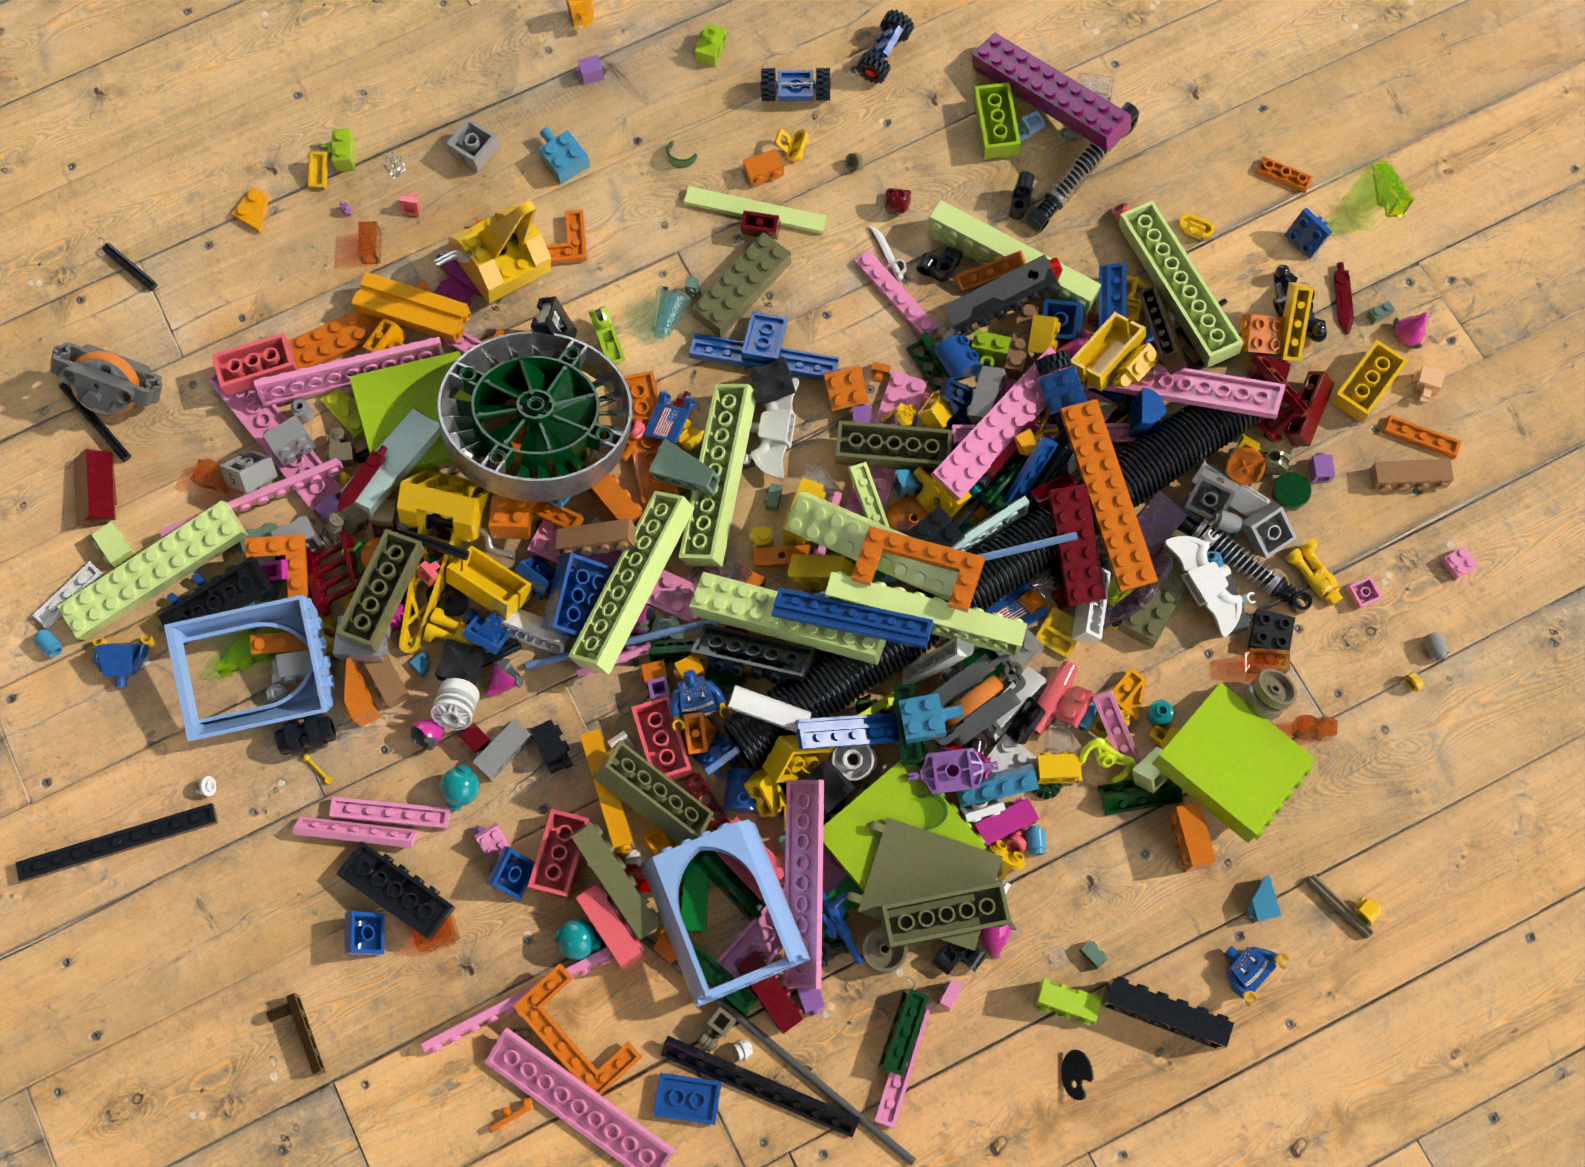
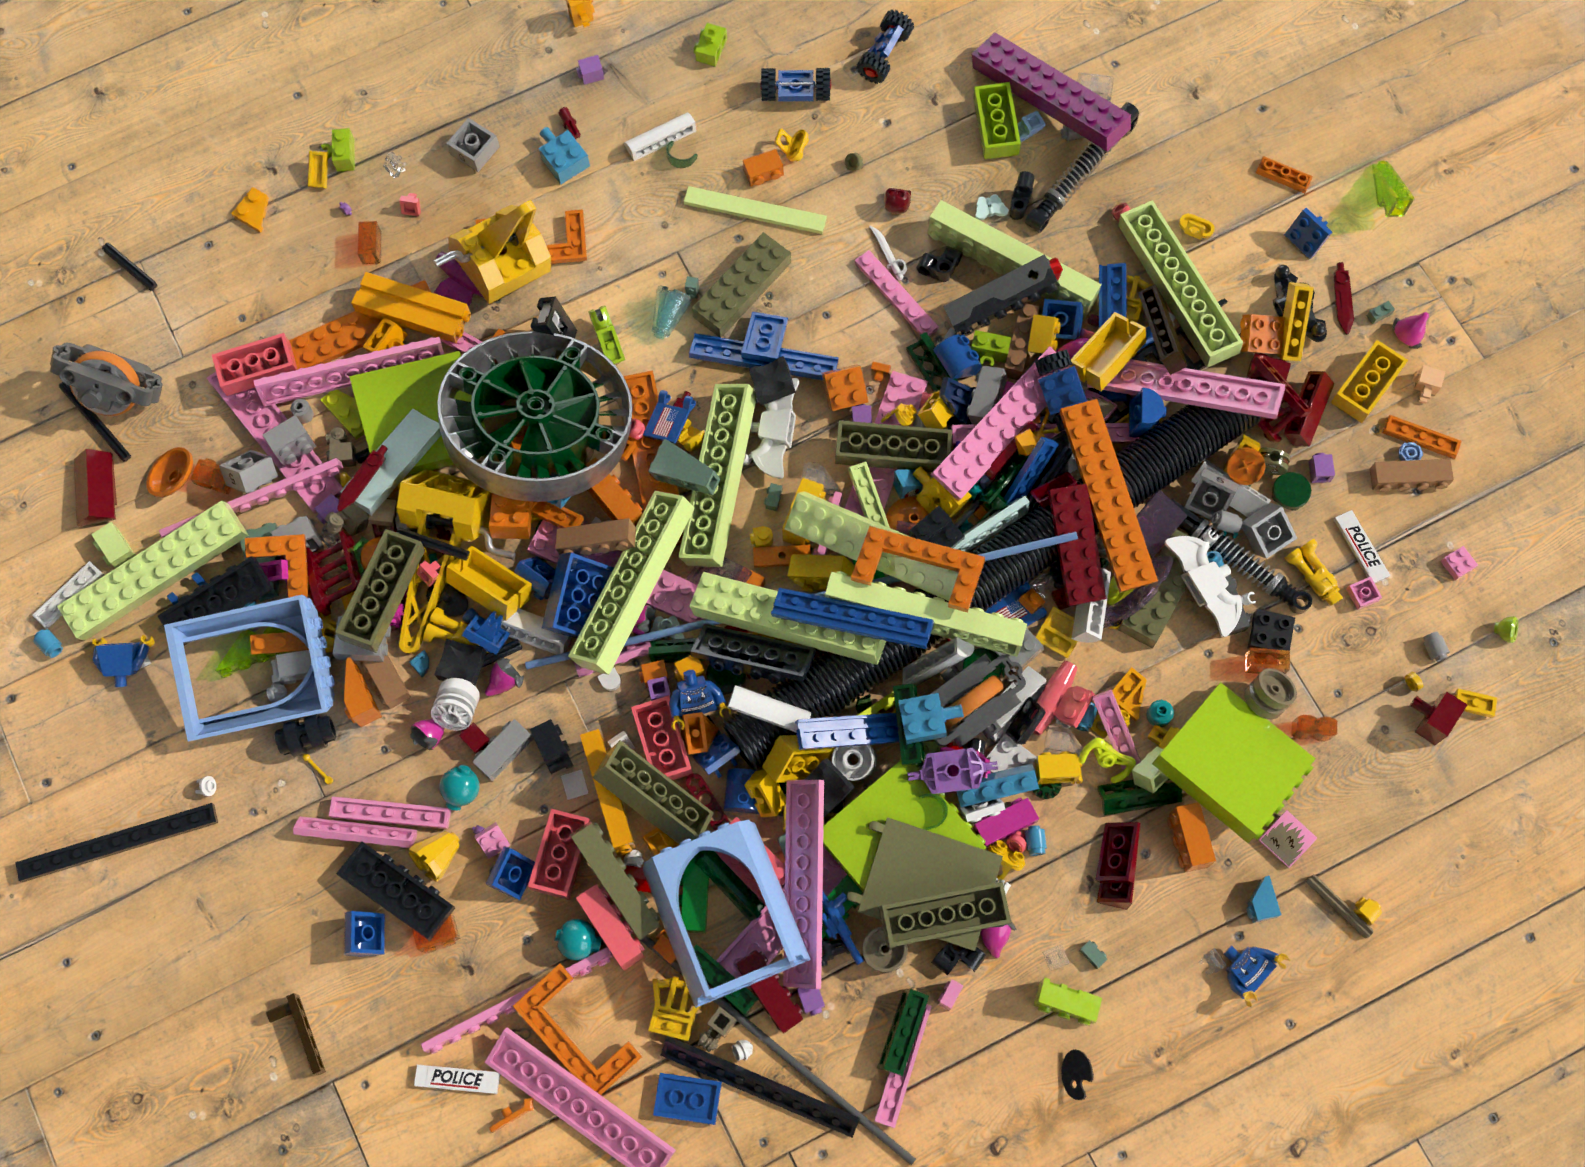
dark red brick [740,210,781,240] -> none
orange tile [954,250,1026,292] -> none
black brick [1100,976,1234,1050] -> none
yellow brick [1113,343,1160,388] -> none
none -> orange dish [146,447,193,498]
none -> yellow cone [408,831,460,882]
none -> white tile [414,1065,500,1094]
none -> dark red axle [558,107,581,139]
none -> white sticker [561,770,588,800]
none -> white tile [597,667,621,691]
none -> white brick [624,112,696,161]
none -> yellow plate [648,976,701,1041]
none -> light aqua animal [975,194,1008,220]
none -> dark red slope [1095,822,1140,910]
none -> clear tile [1199,948,1226,975]
none -> slope [1259,810,1317,868]
none -> white tile [1334,510,1390,583]
none -> light blue plate [1398,442,1423,461]
none -> dark red brick [1409,691,1467,745]
none -> yellow plate [1455,688,1498,718]
none -> lime brick [1494,616,1518,643]

